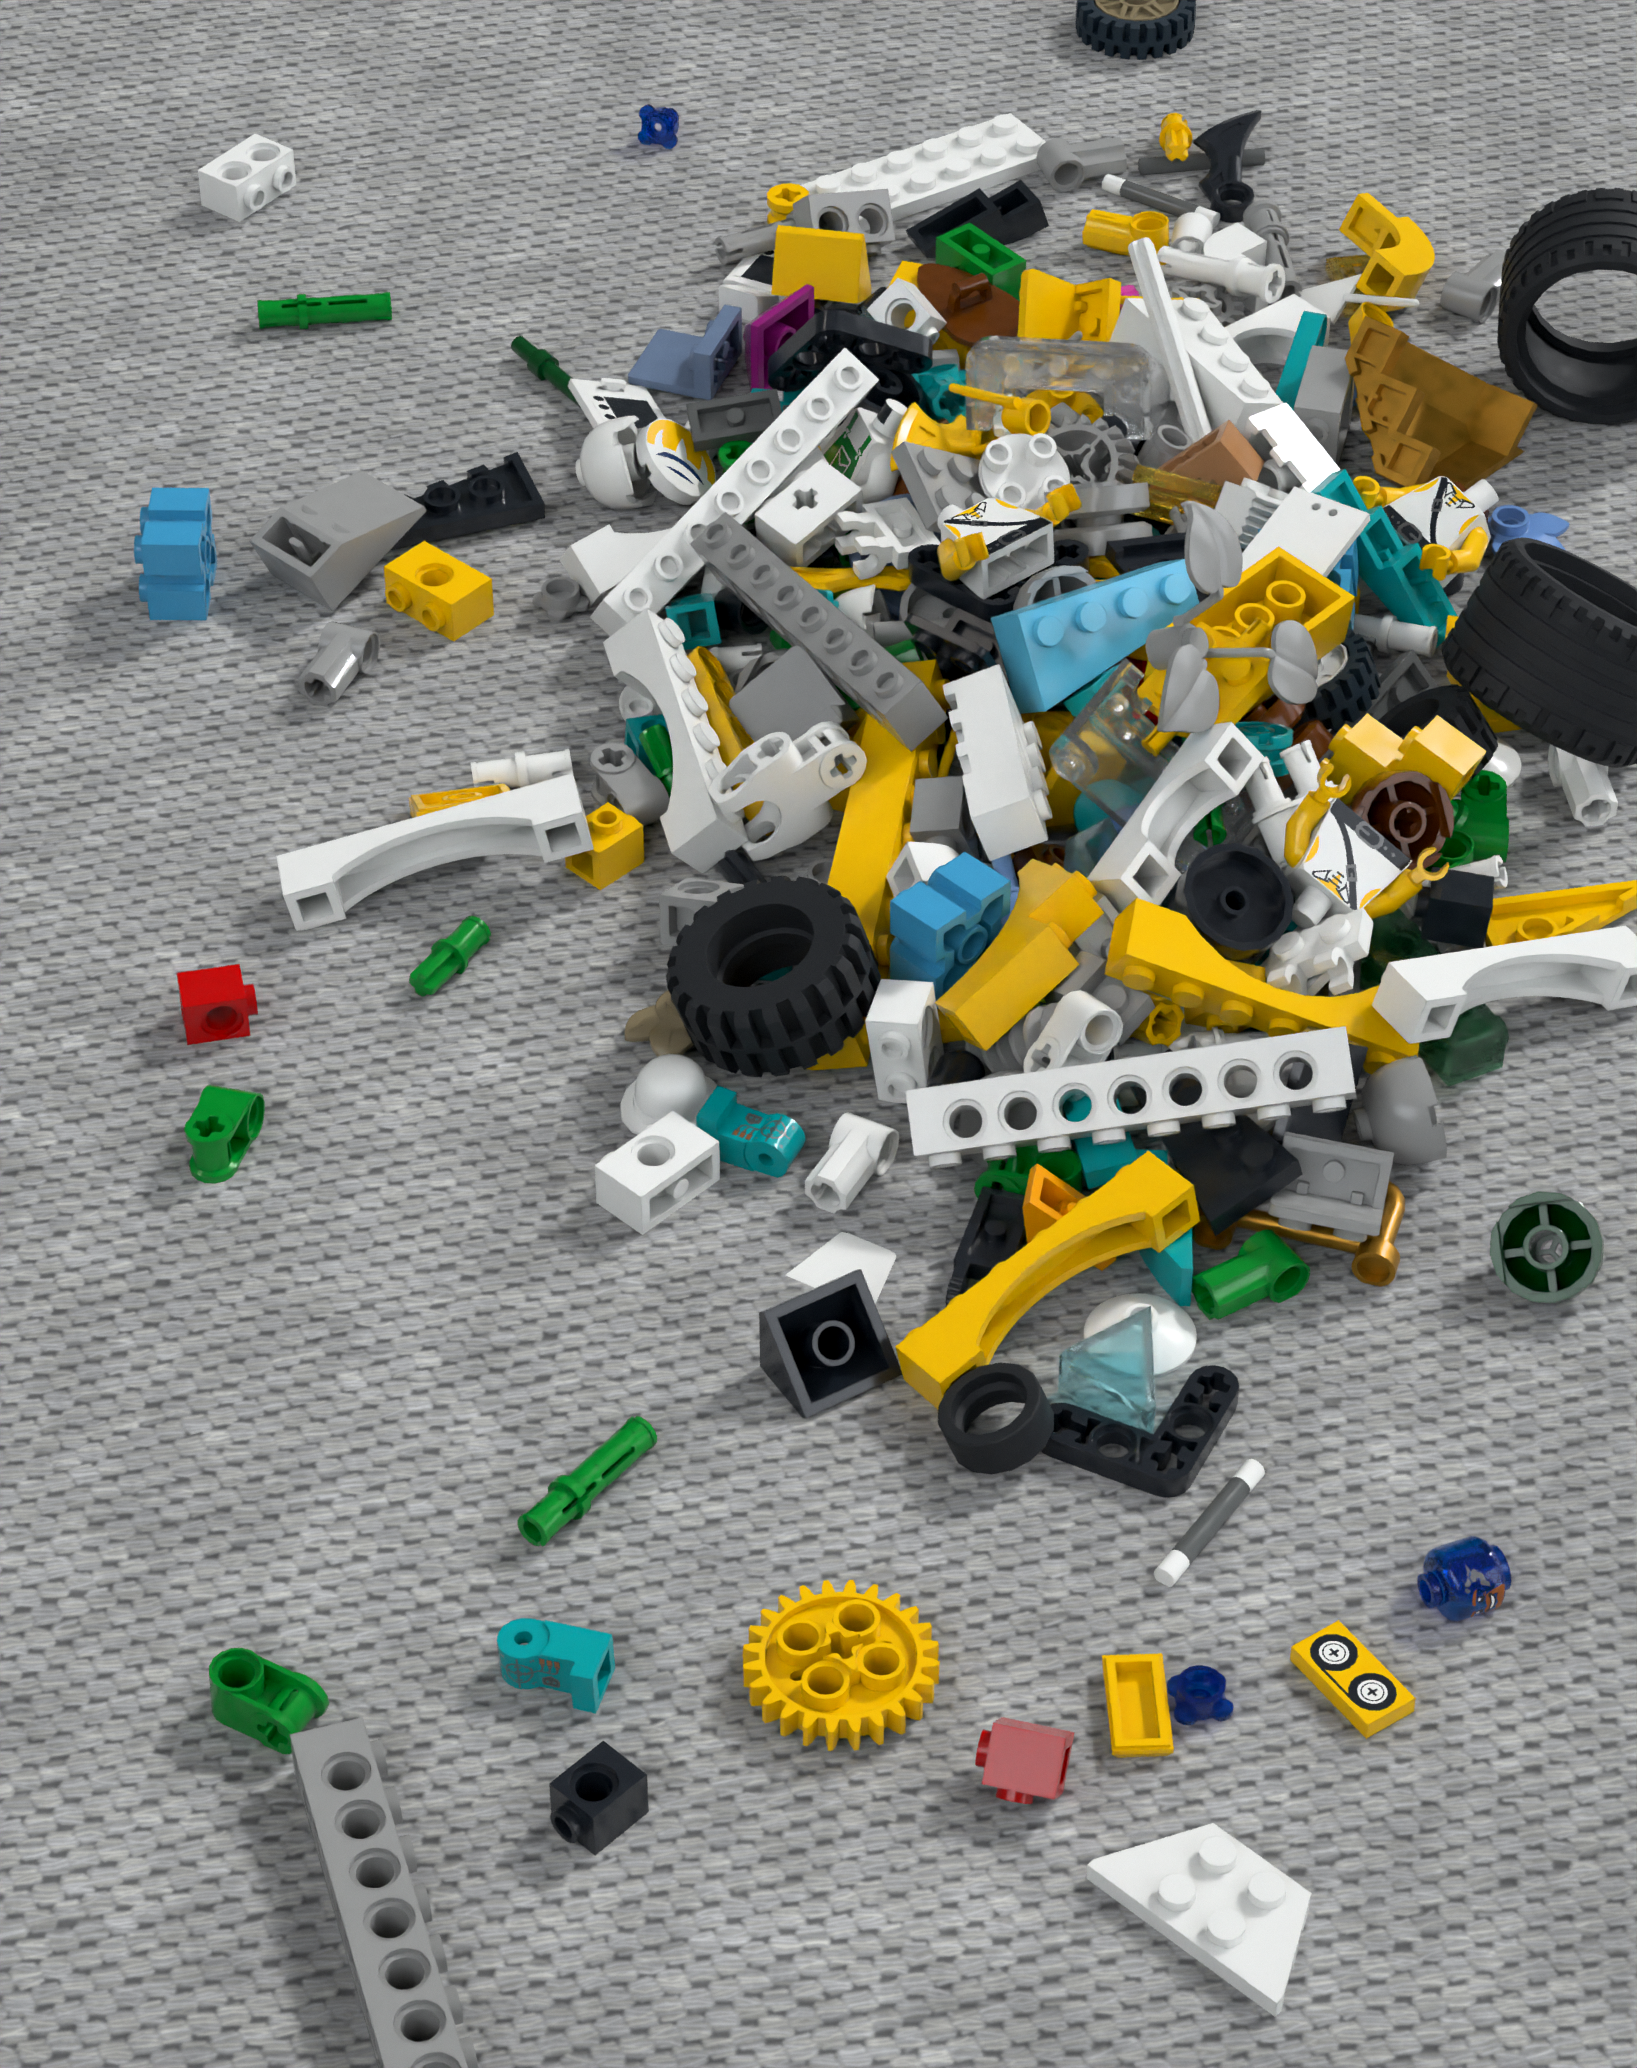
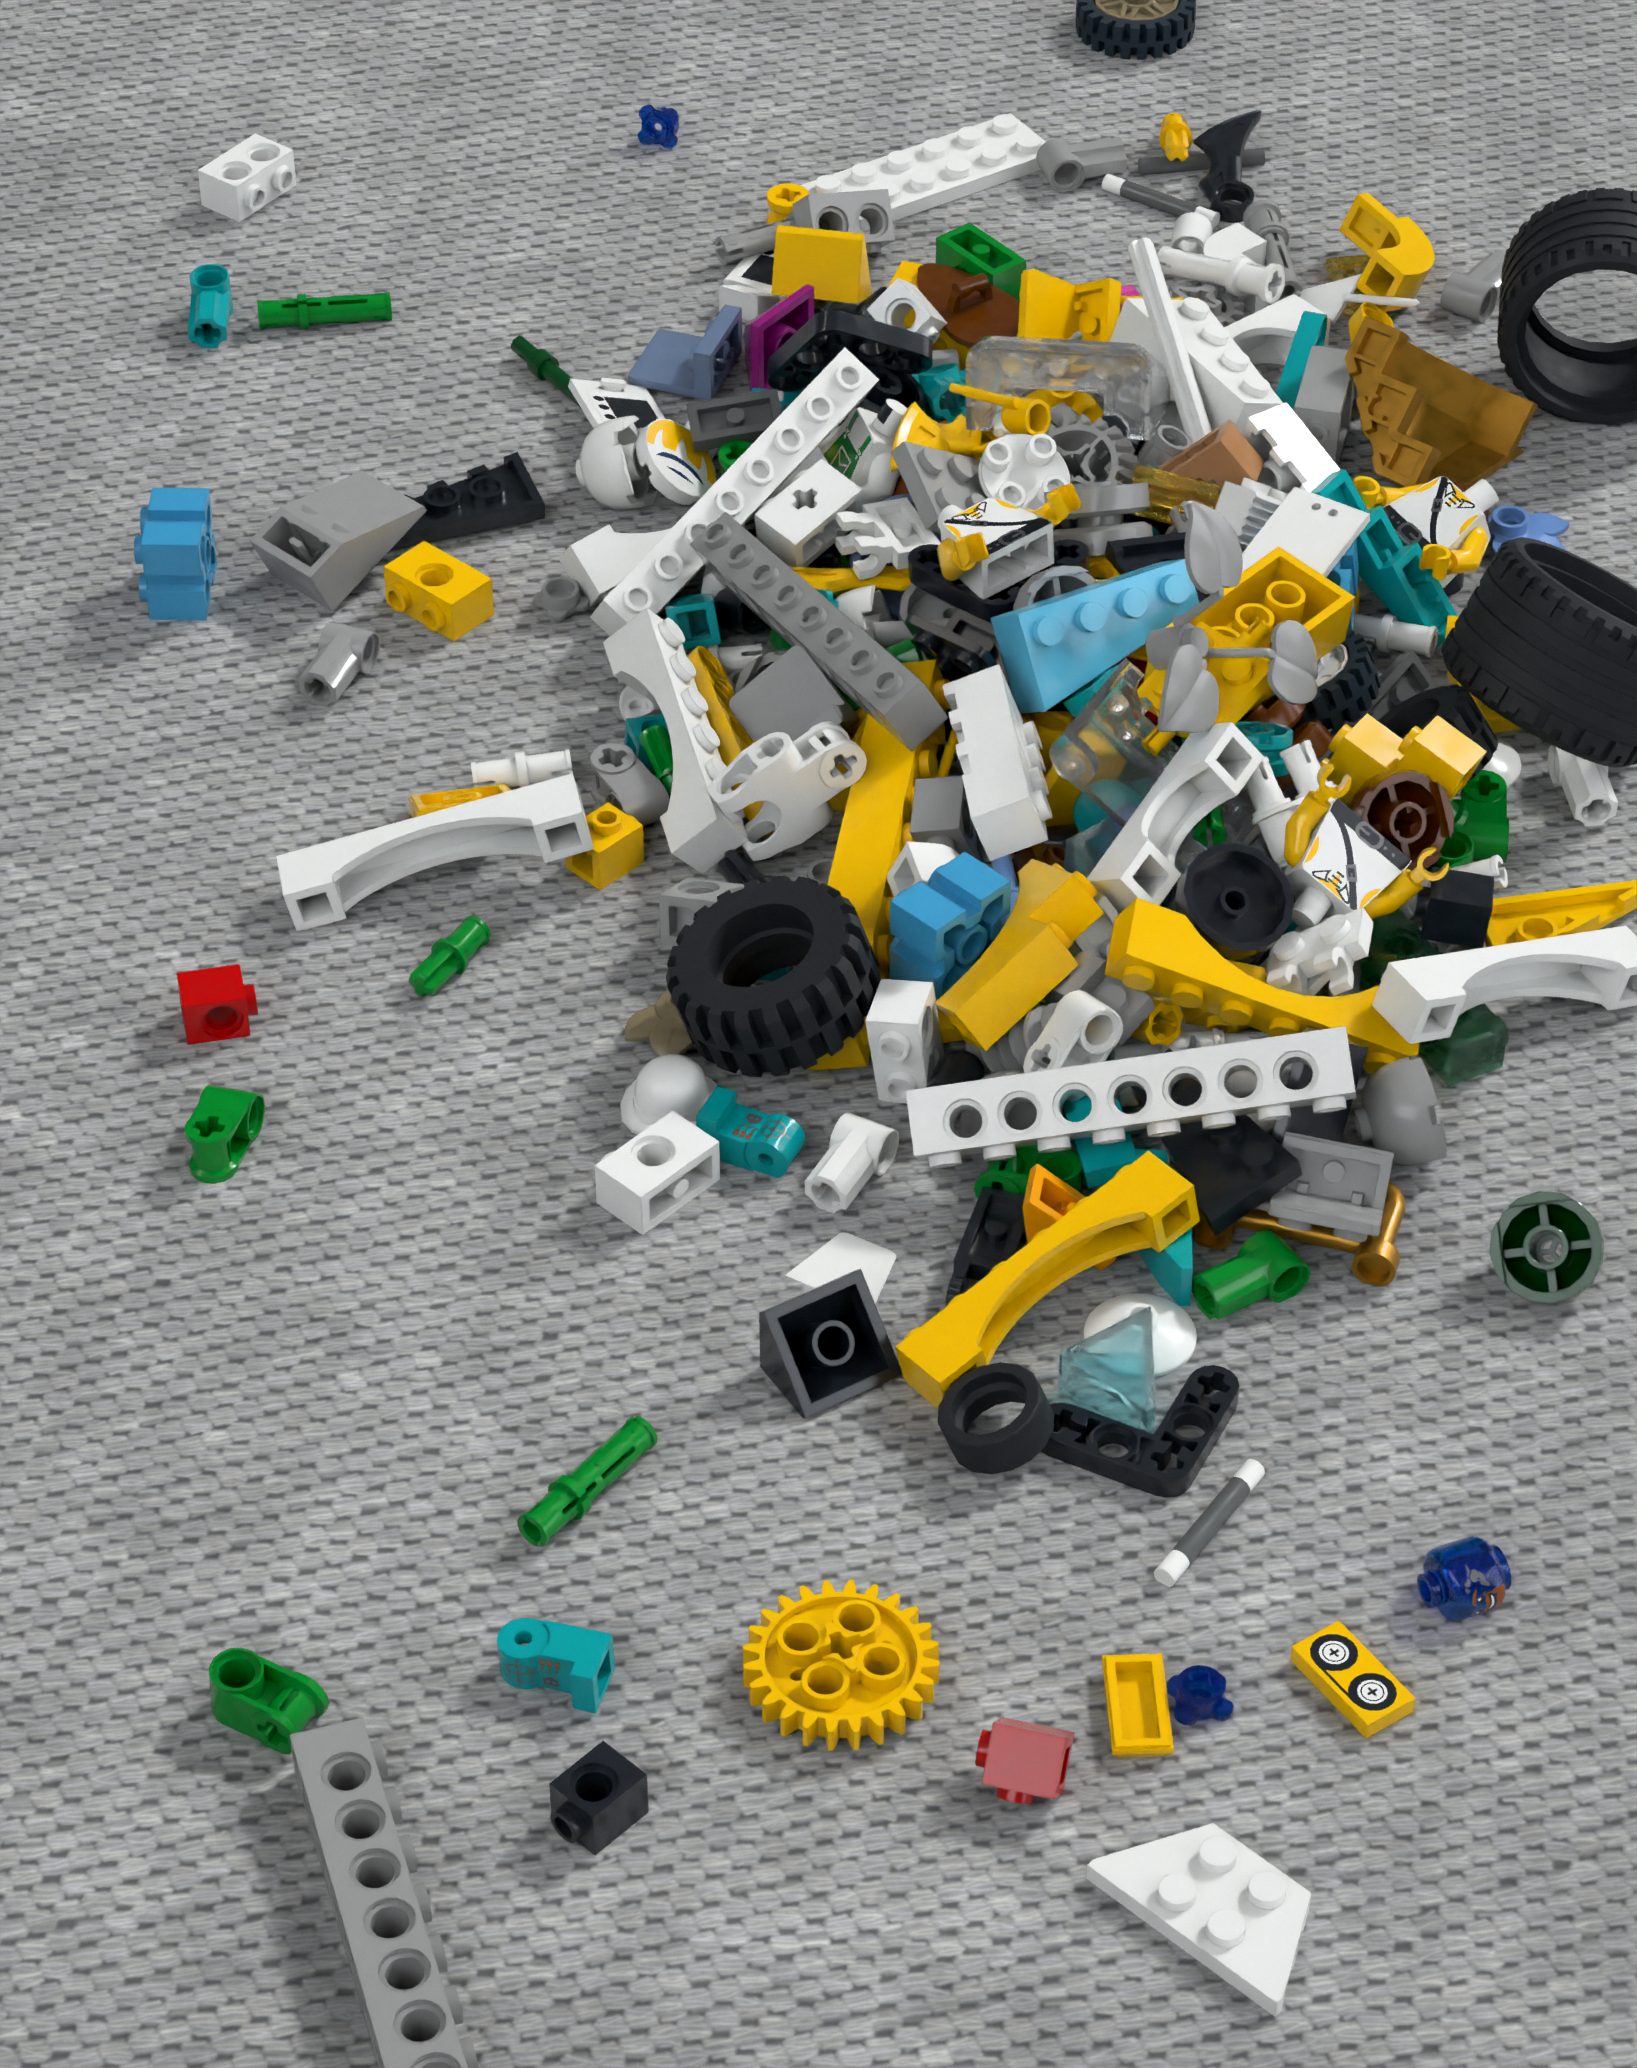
black slope [906,180,1049,258] -> none
yellow piece [1082,209,1169,265] -> none
none -> teal piece [188,264,233,348]

